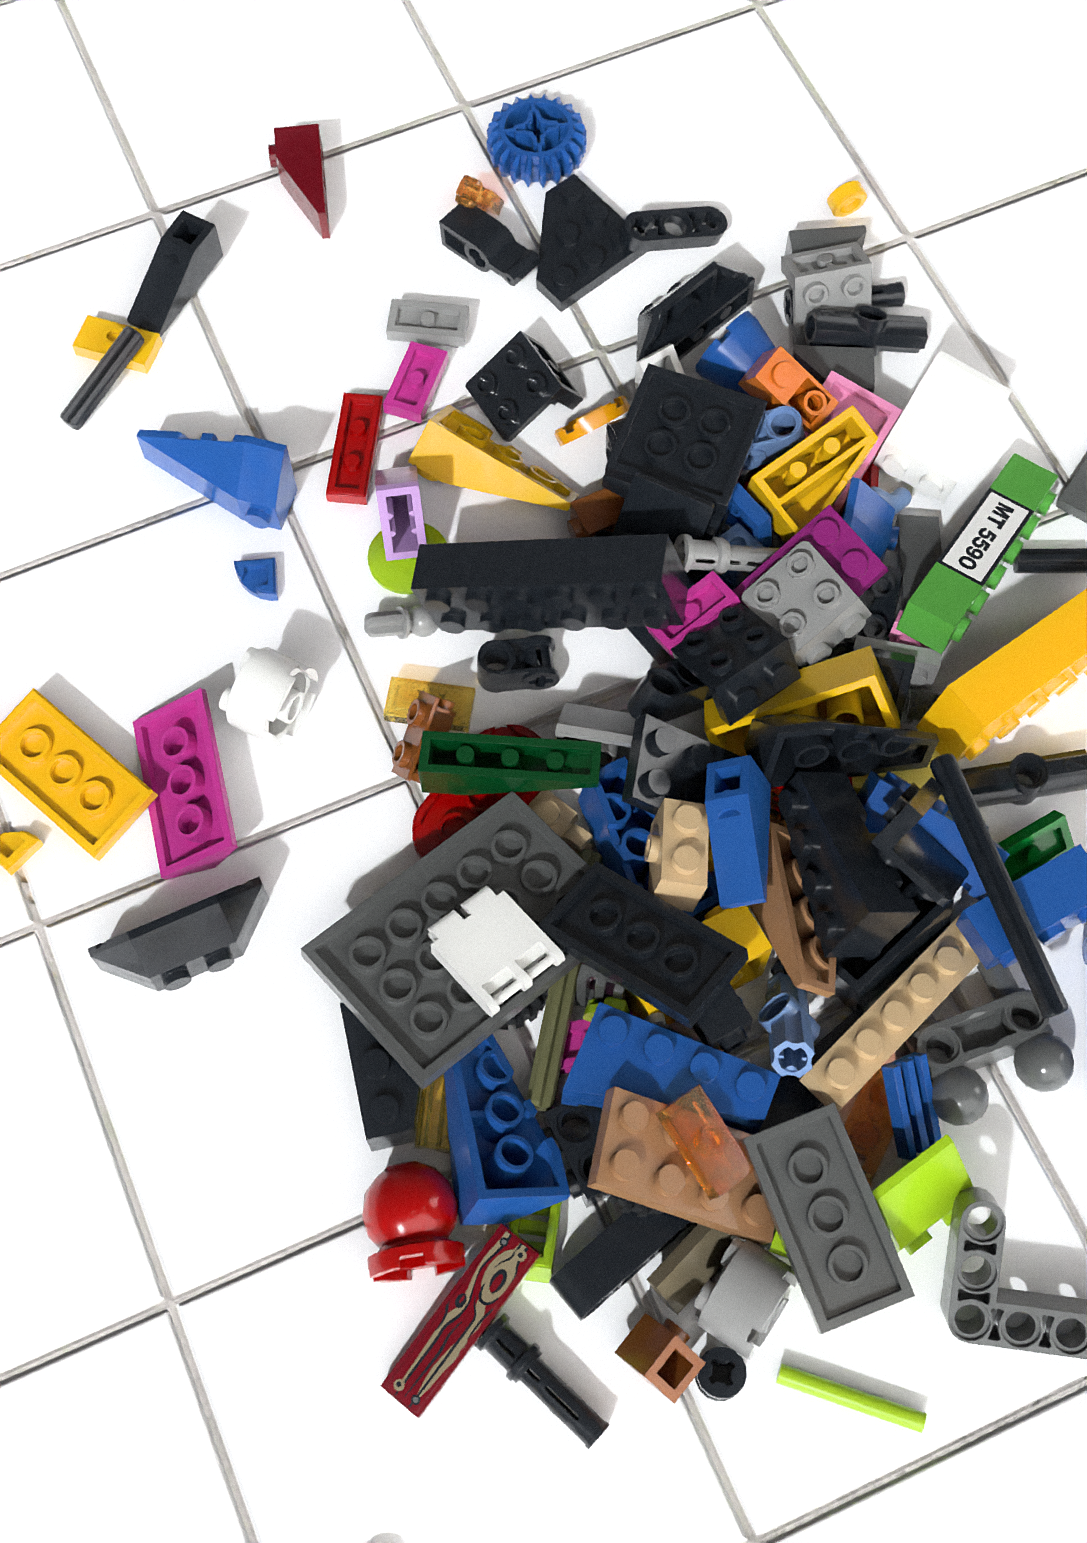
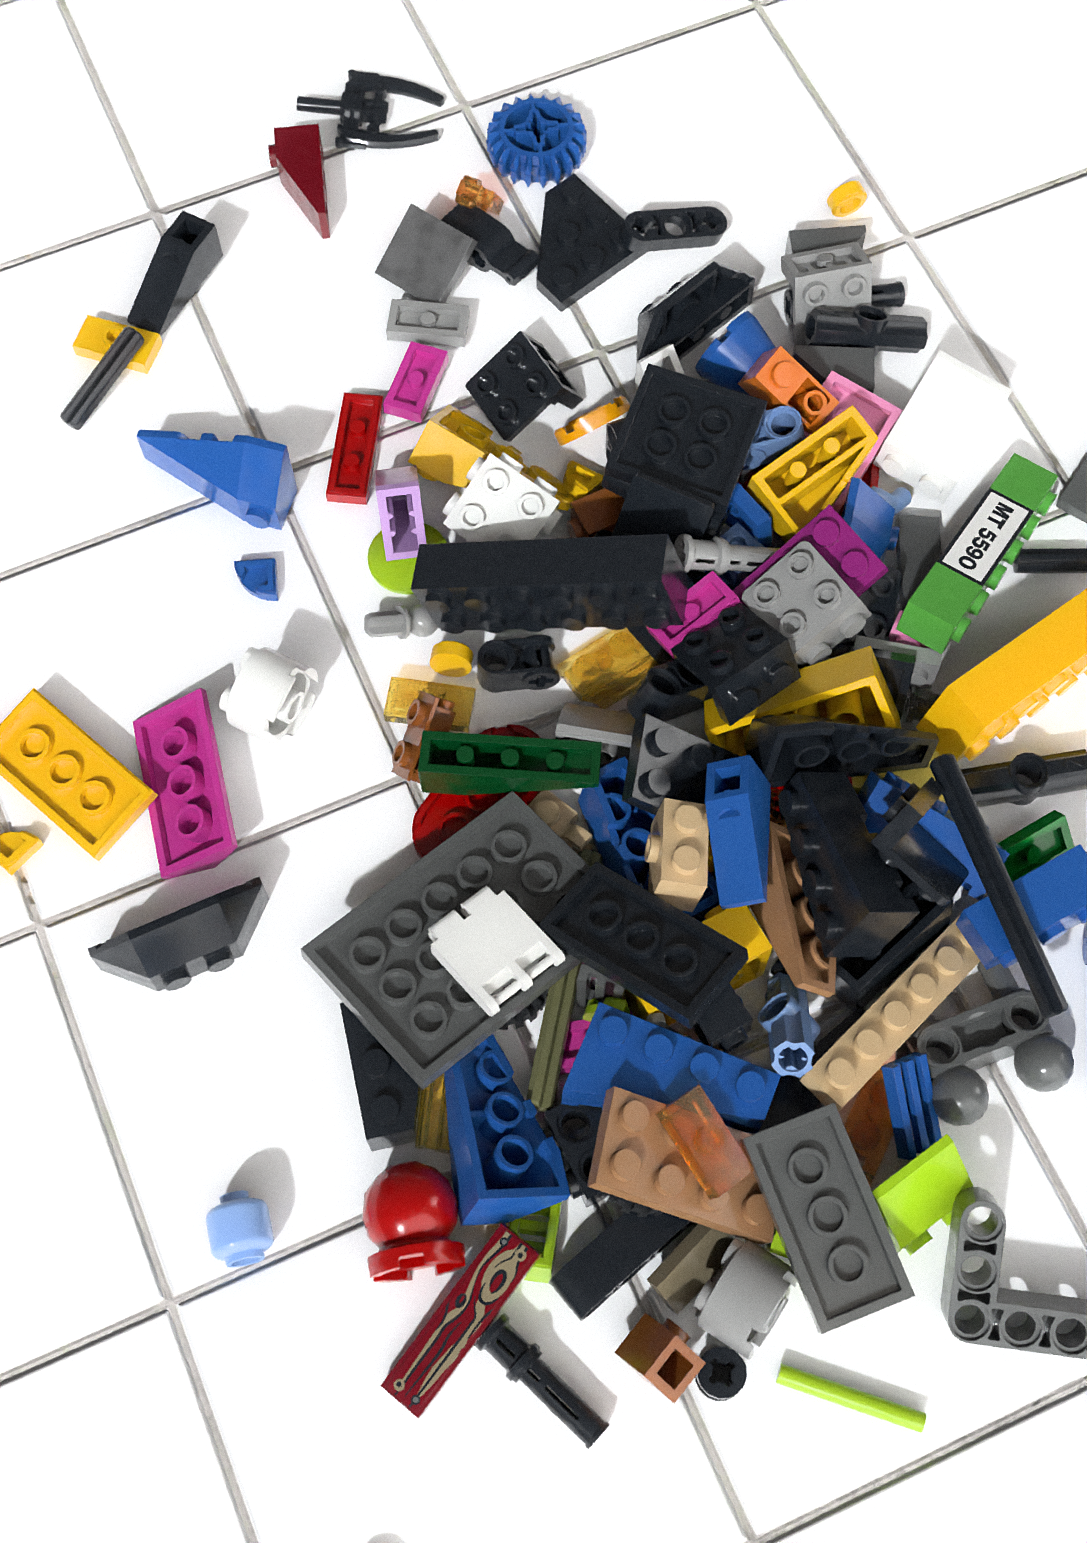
none -> light blue head [205,1190,274,1268]
none -> black bar [297,69,444,150]
none -> flat silver tile [374,203,478,303]
none -> yellow tile [430,641,474,677]
none -> white brick [443,452,562,542]
none -> clear yellow plate [557,628,659,709]
none -> yellow tile [563,460,604,500]

